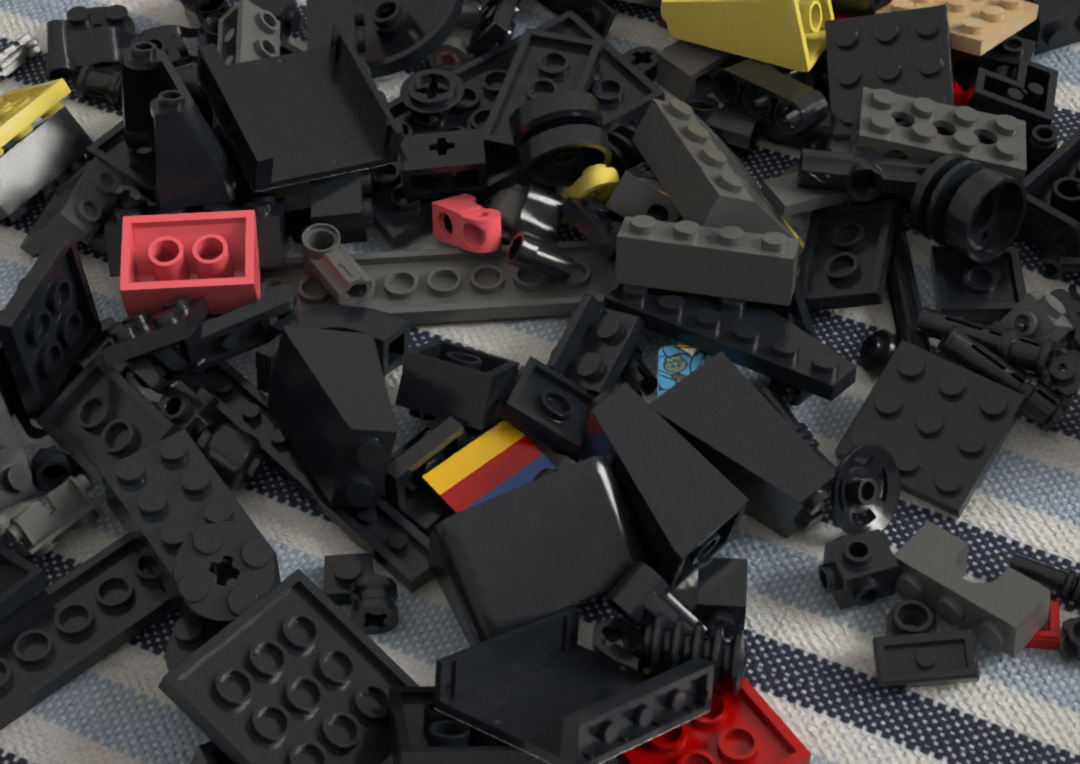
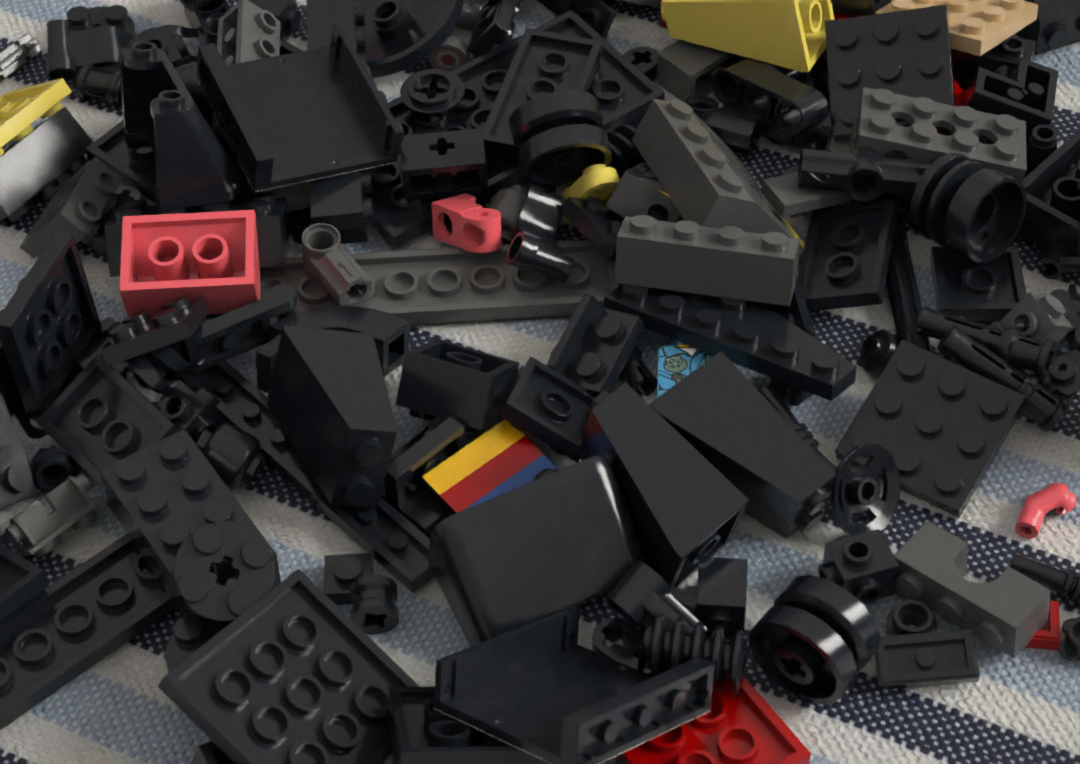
none -> black wheel [749,575,880,705]
none -> coral arm [1015,483,1077,539]

